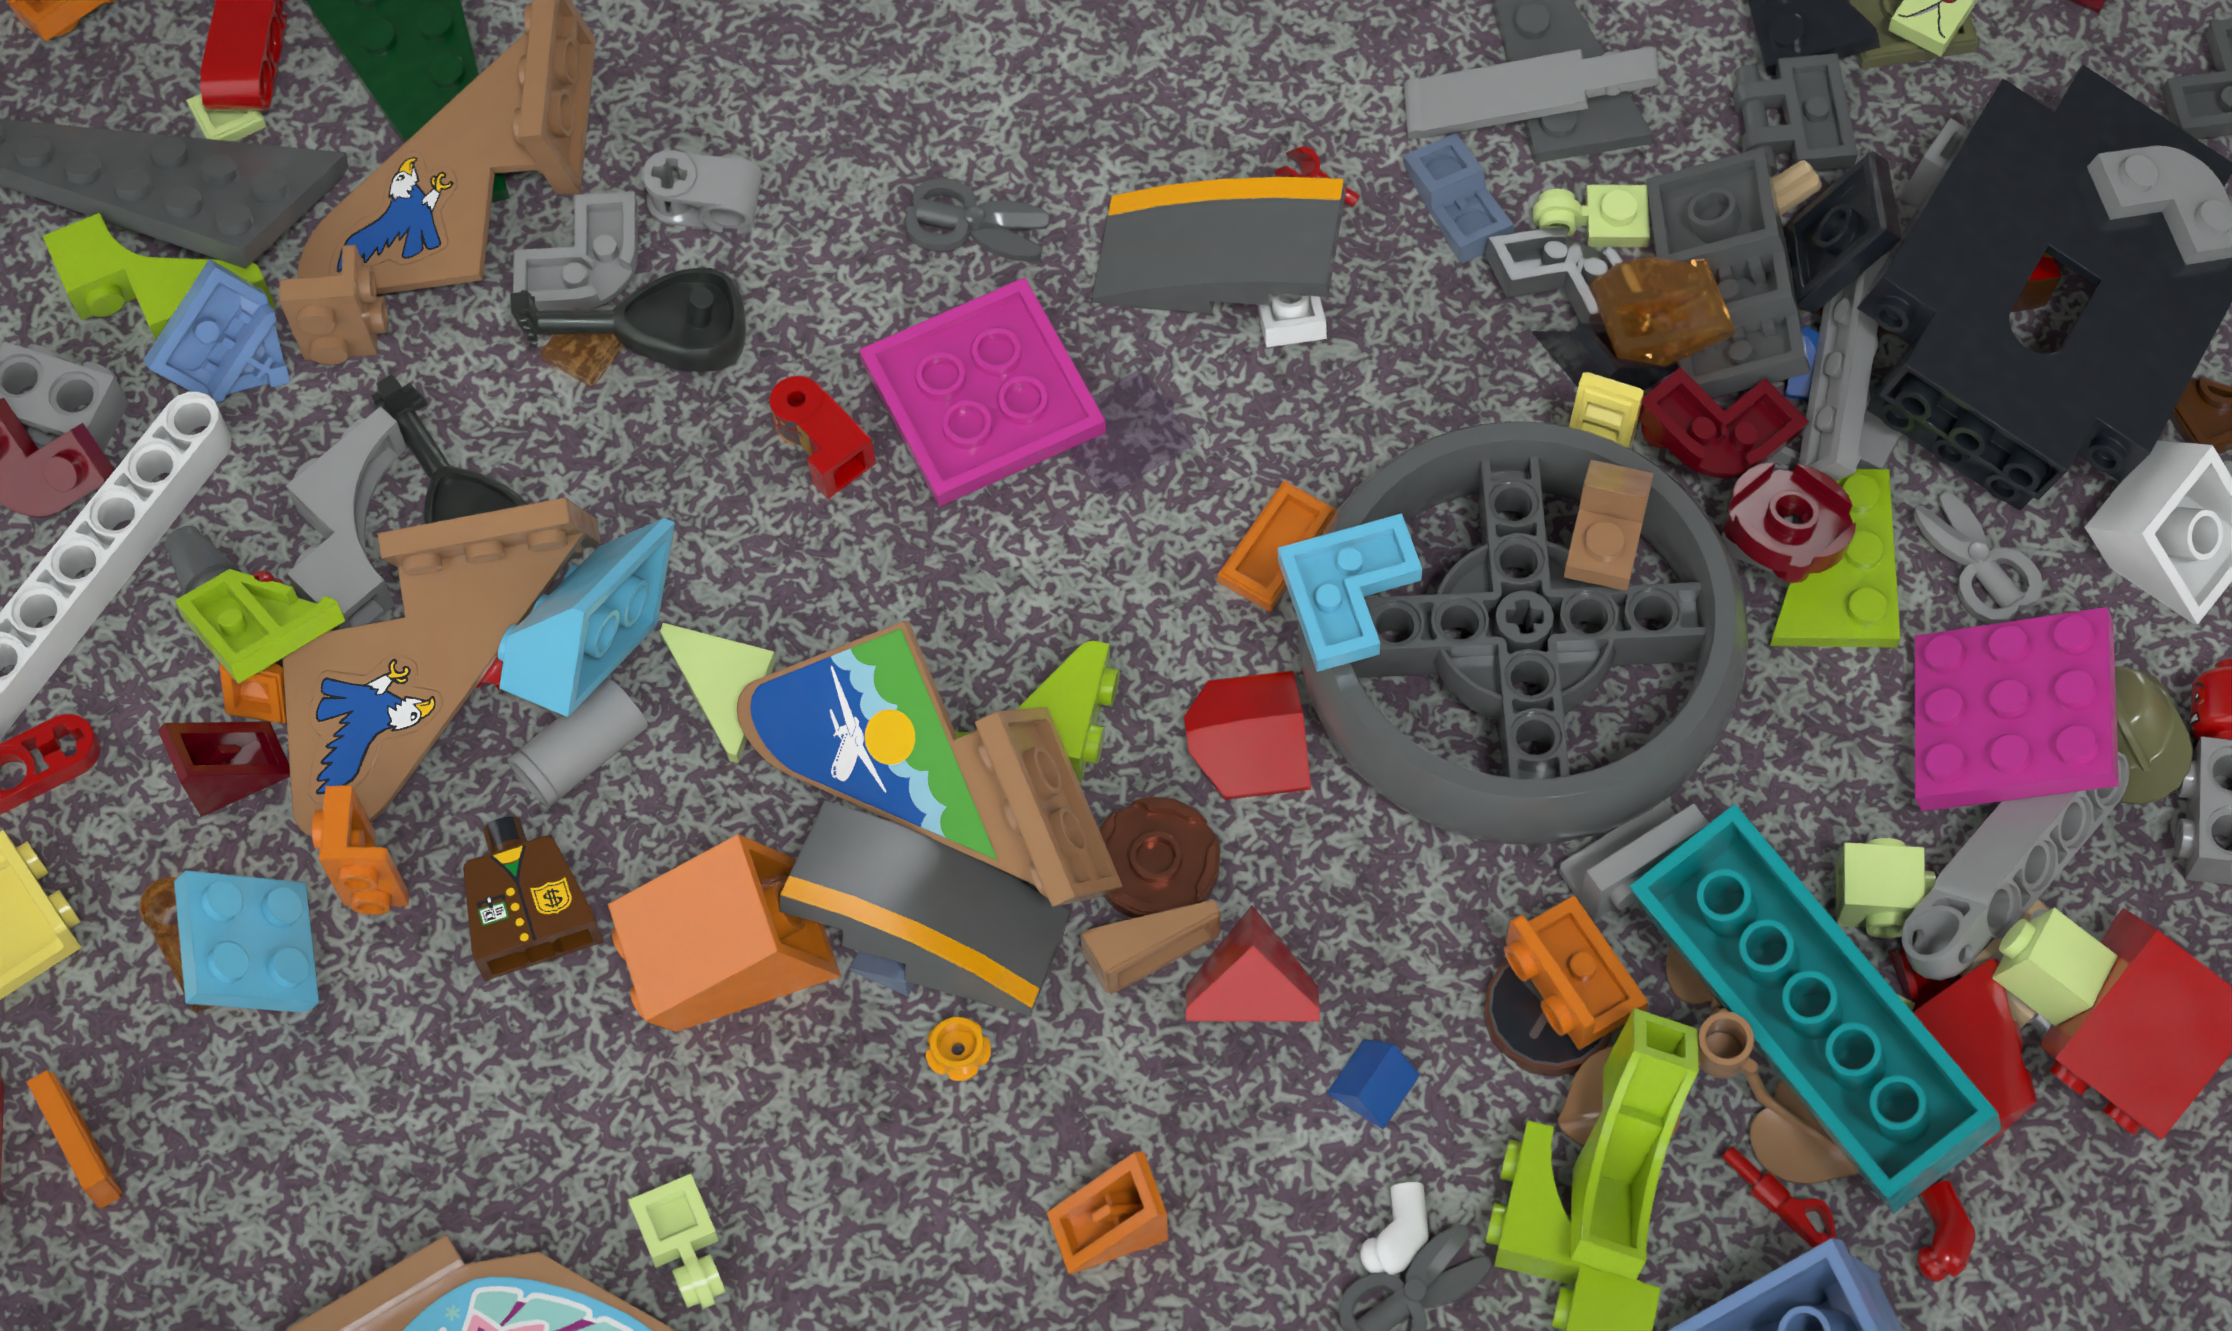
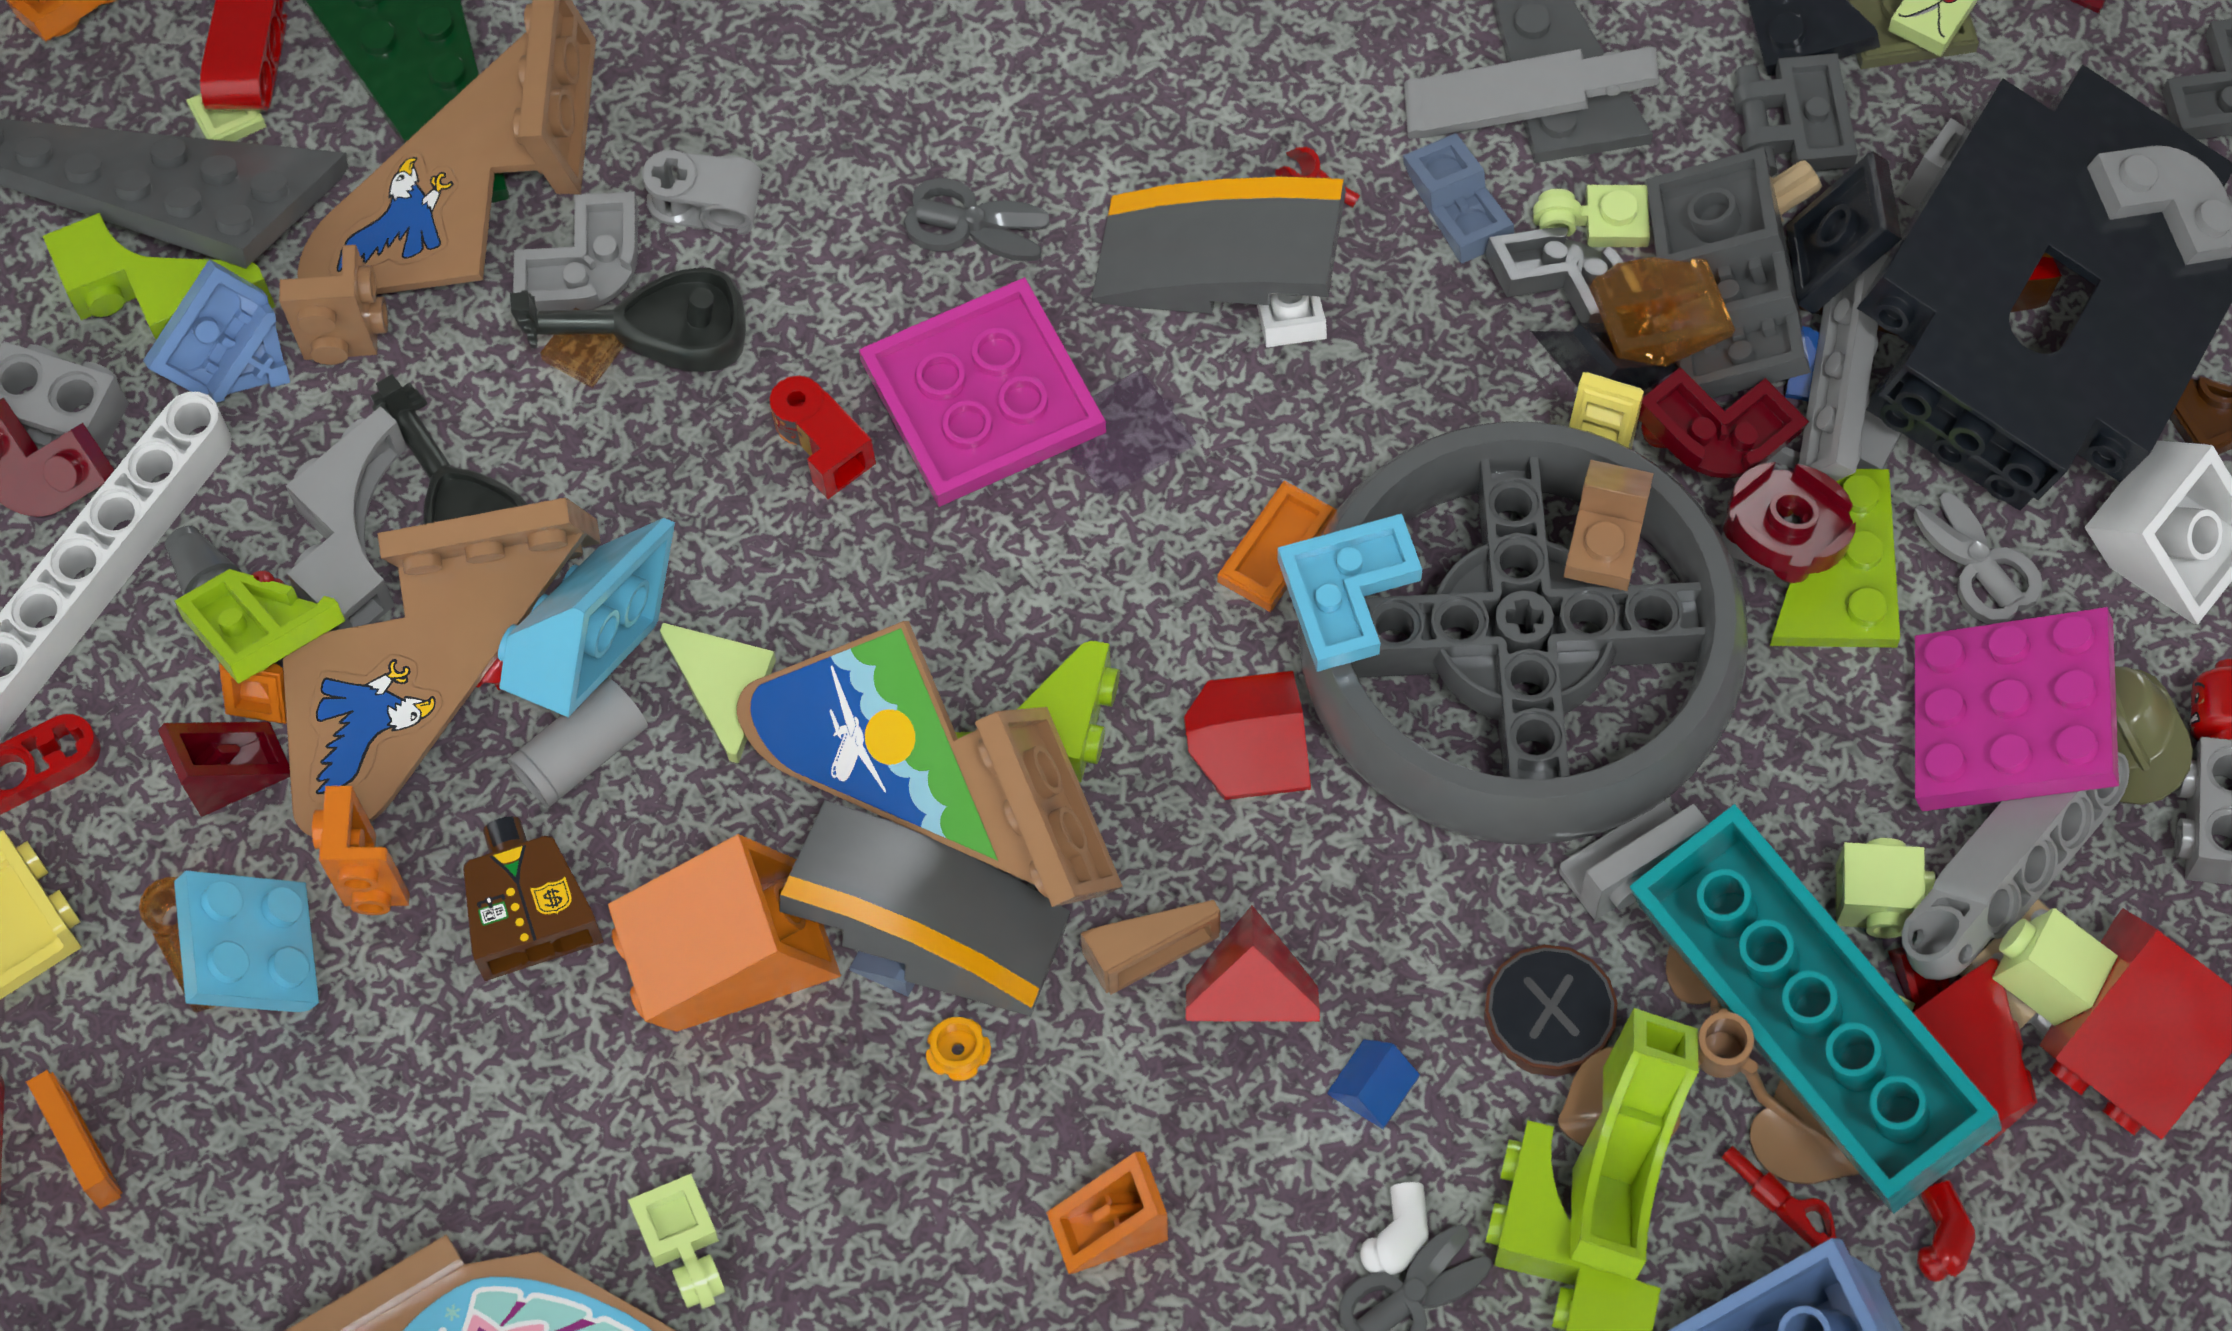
copper tile [1099,797,1221,919] -> none
orange bracket [1504,895,1649,1050] -> none

